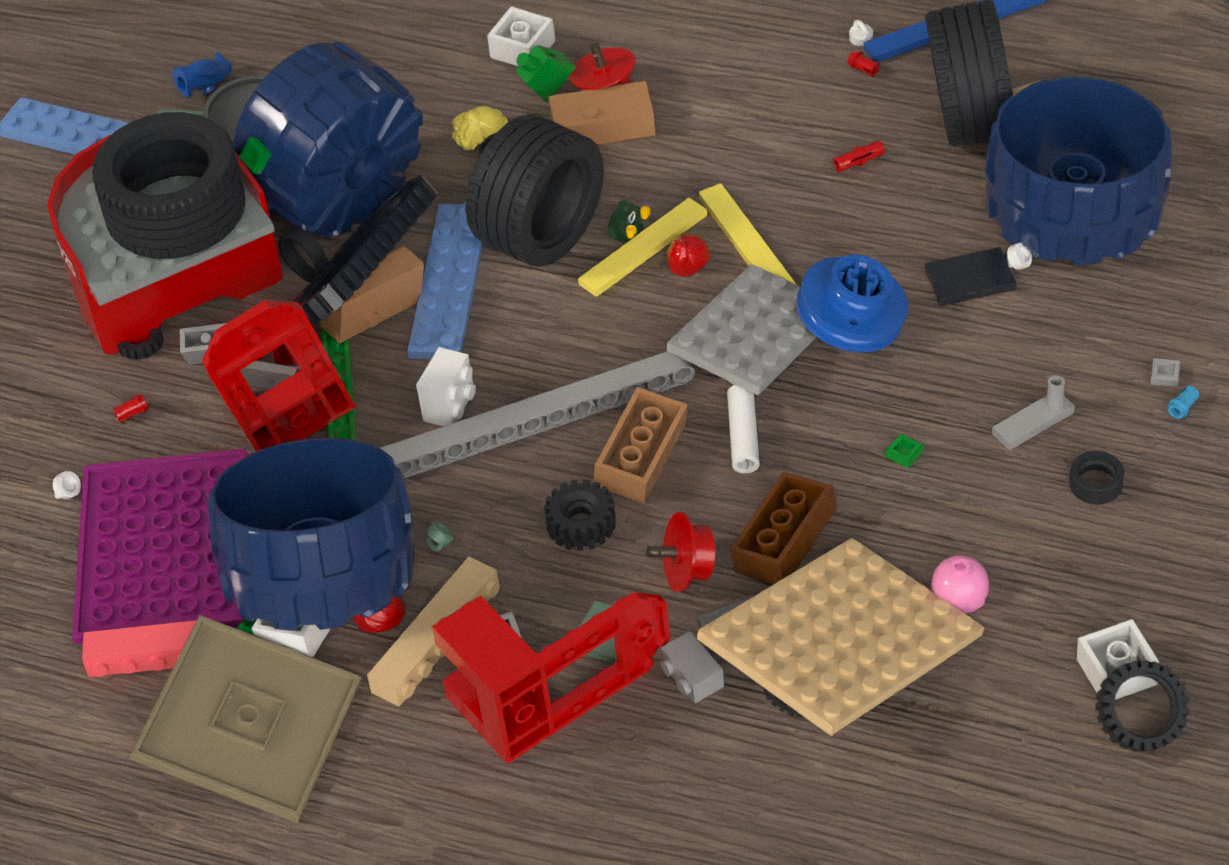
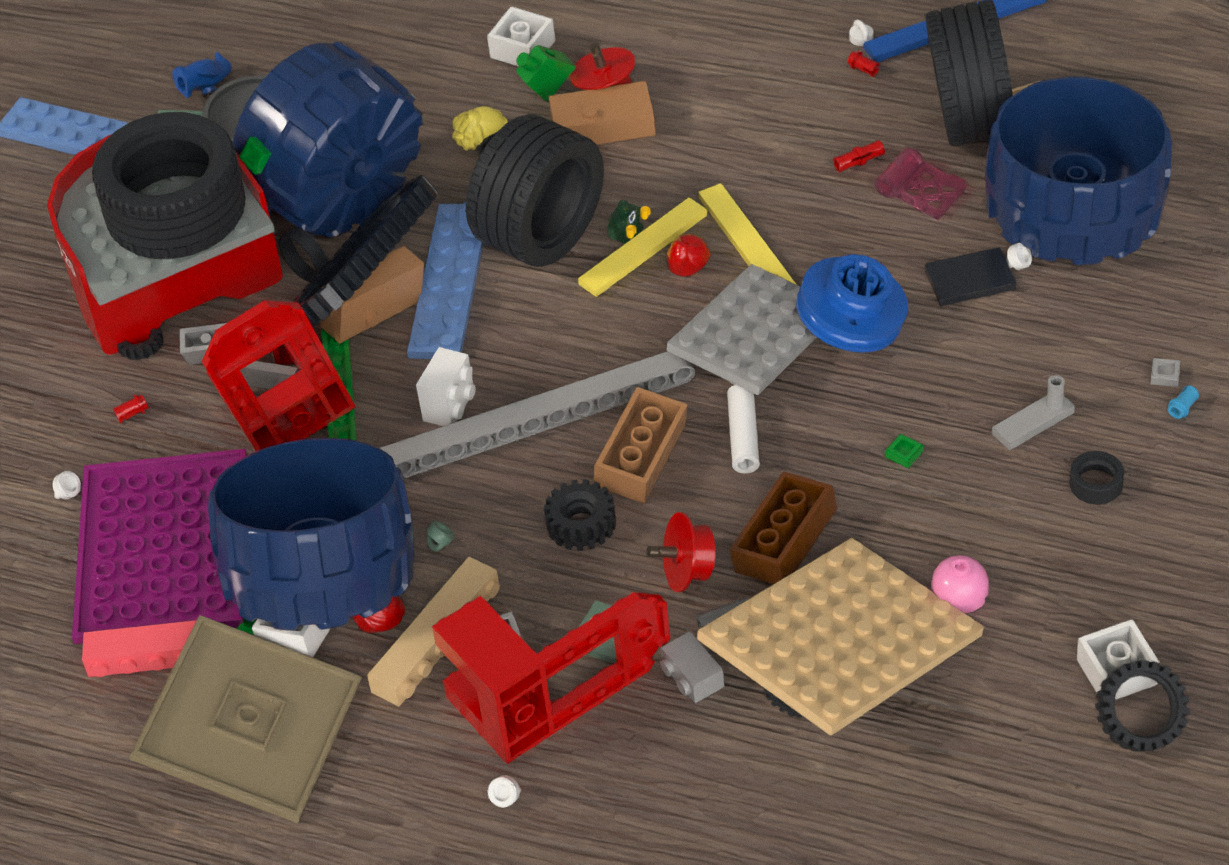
none -> white tile [488,775,521,807]
none -> clear pink piece [874,148,967,220]

